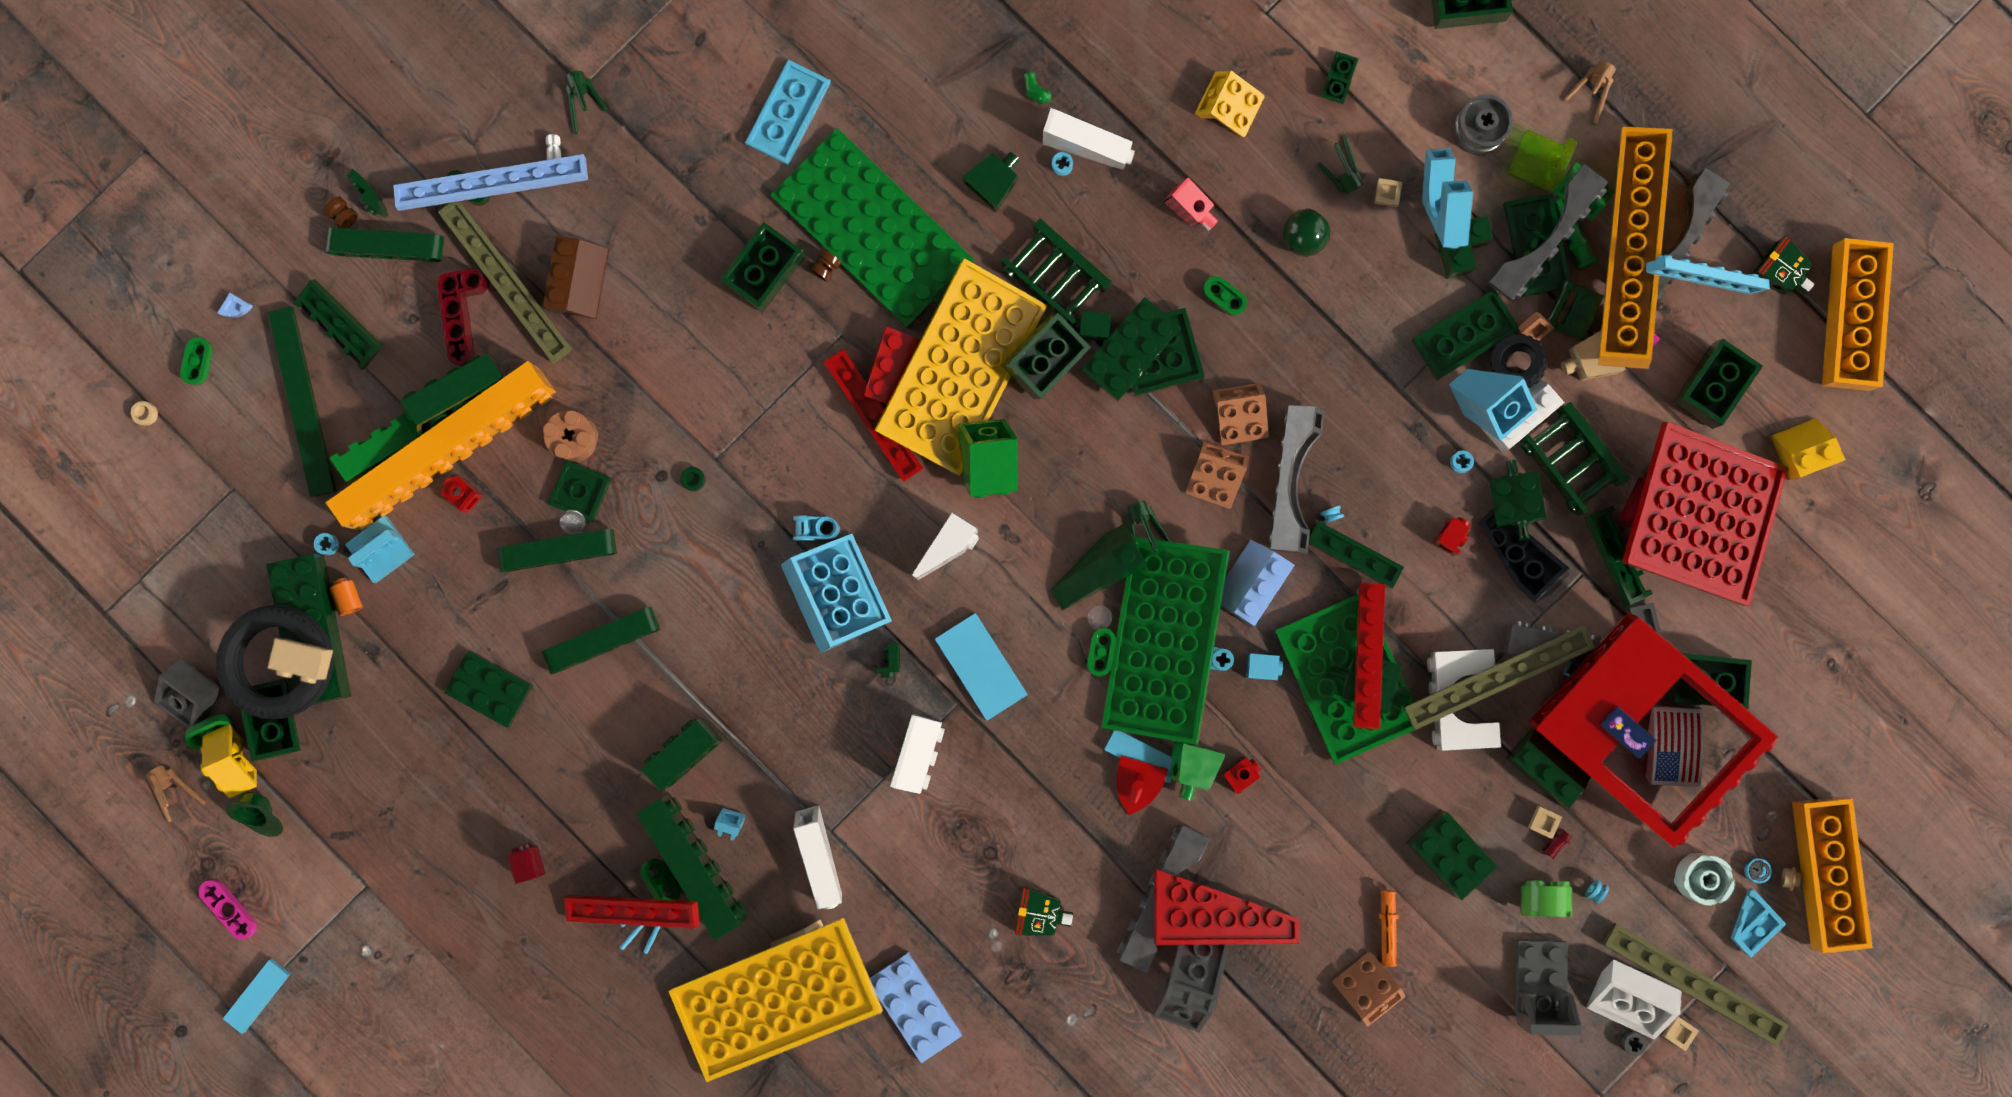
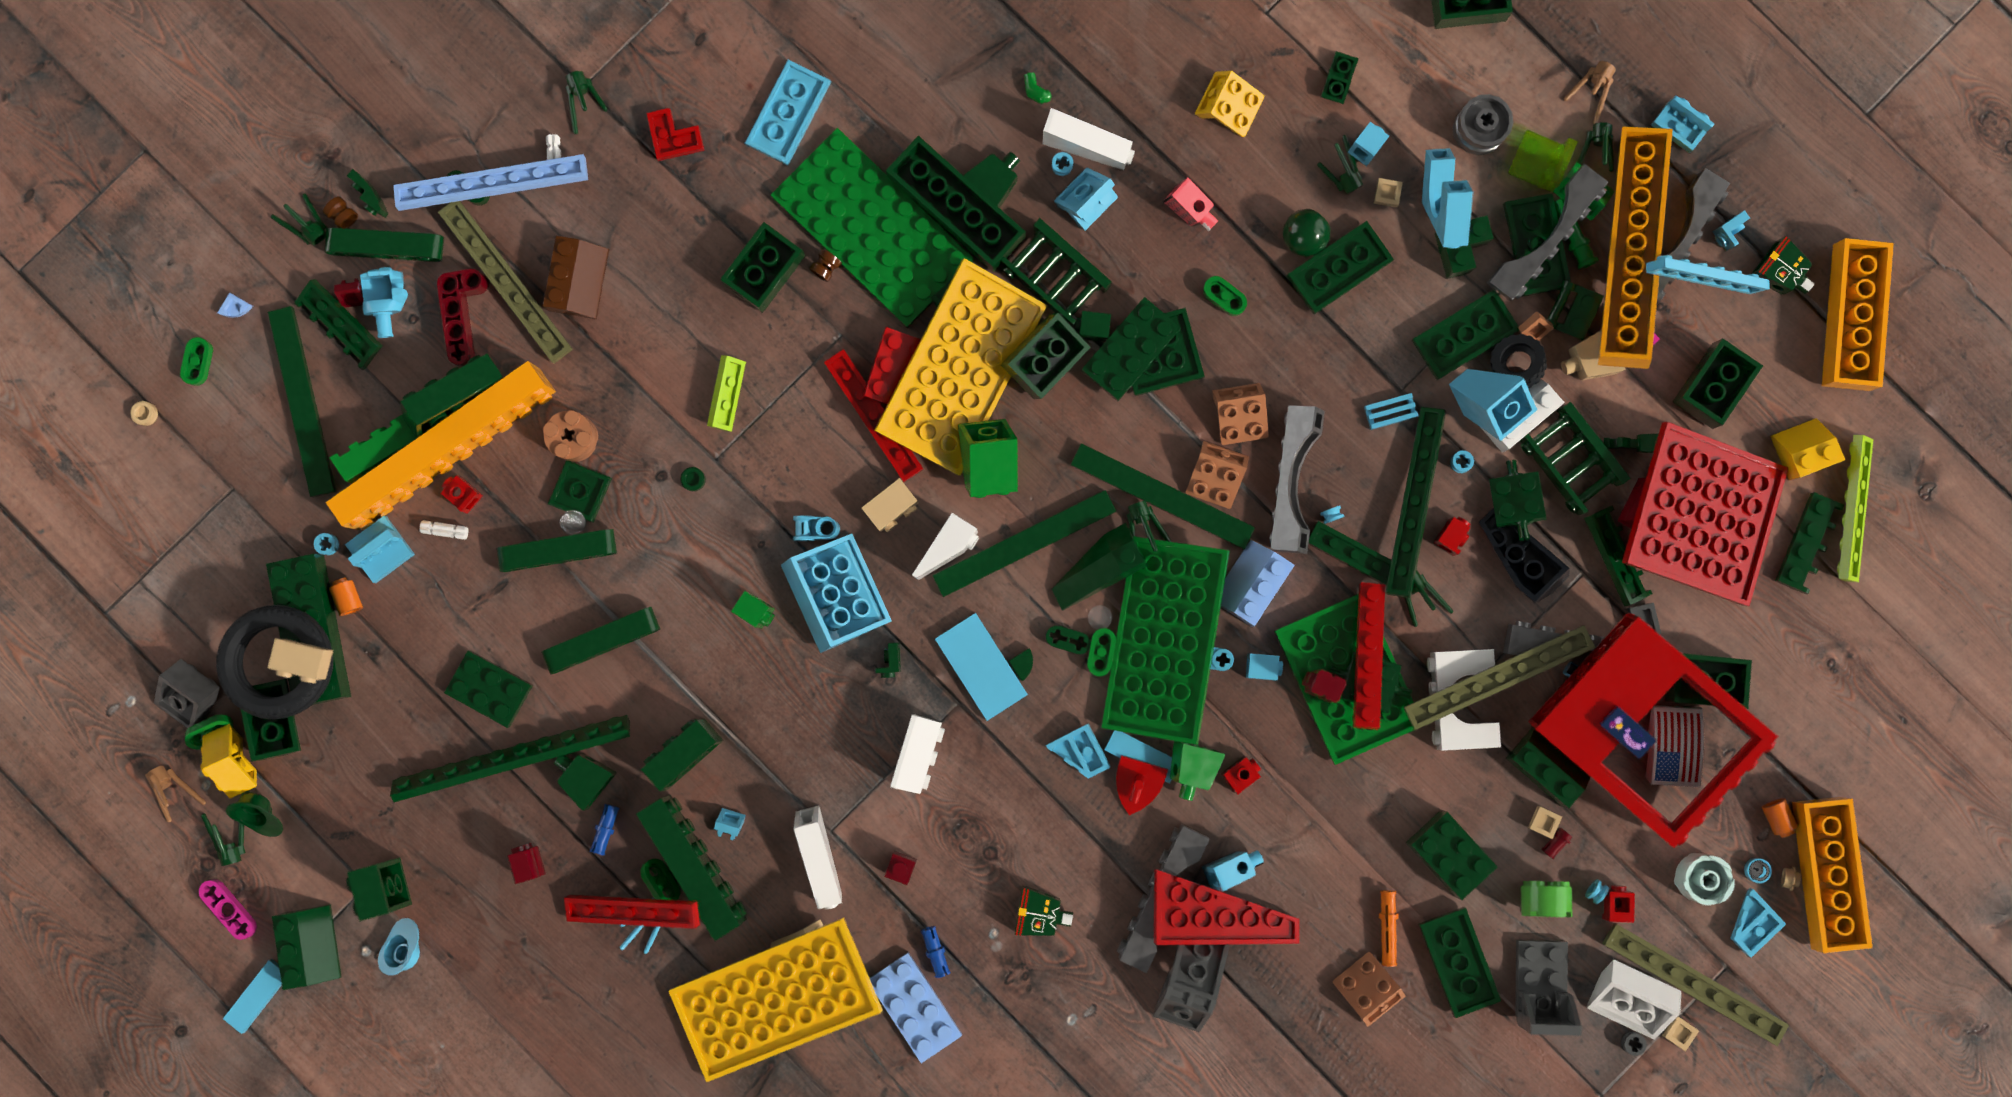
none -> dark green plant [201,813,246,866]
none -> dark green plant [271,193,327,246]
none -> dark green slope [272,905,342,990]
none -> dark red tile [334,278,364,308]
none -> dark green brick [346,857,412,922]
none -> medium azure piece [360,267,408,338]
none -> medium azure piece [378,918,420,976]
none -> dark green plate [390,715,630,802]
none -> white axle [419,520,469,540]
none -> dark green torso [554,754,617,811]
none -> blue pin [589,804,620,855]
none -> red plate [646,108,705,161]
none -> lime plate [707,355,746,432]
none -> green brick [731,591,775,629]
none -> tan brick [862,478,919,532]
none -> dark red brick [884,851,917,885]
none -> dark green brick [886,136,1026,273]
none -> blue pin [920,926,951,978]
none -> dark green tile [932,490,1116,598]
none -> dark green tile [1009,648,1033,681]
none -> dark green beam [1046,626,1091,654]
none -> medium azure wing [1046,724,1111,779]
none -> medium azure bracket [1054,168,1118,231]
none -> dark green tile [1070,443,1255,550]
none -> medium azure torso [1202,850,1264,891]
none -> dark green plate [1287,221,1394,315]
none -> dark red brick [1302,669,1347,703]
none -> medium azure brick [1348,122,1389,167]
none -> medium azure tile [1364,393,1419,430]
none -> dark green tile [1385,407,1446,598]
none -> dark green plant [1404,570,1453,627]
none -> dark green plate [1418,907,1502,1018]
none -> dark green plant [1577,122,1614,172]
none -> red brick [1602,885,1635,923]
none -> dark green piece [1604,433,1659,453]
none -> medium azure bracket [1651,96,1714,153]
none -> medium azure bracket [1713,210,1750,251]
none -> orange brick [1761,798,1798,838]
none -> dark green hinge [1775,492,1845,594]
none -> lime plate [1837,435,1874,583]

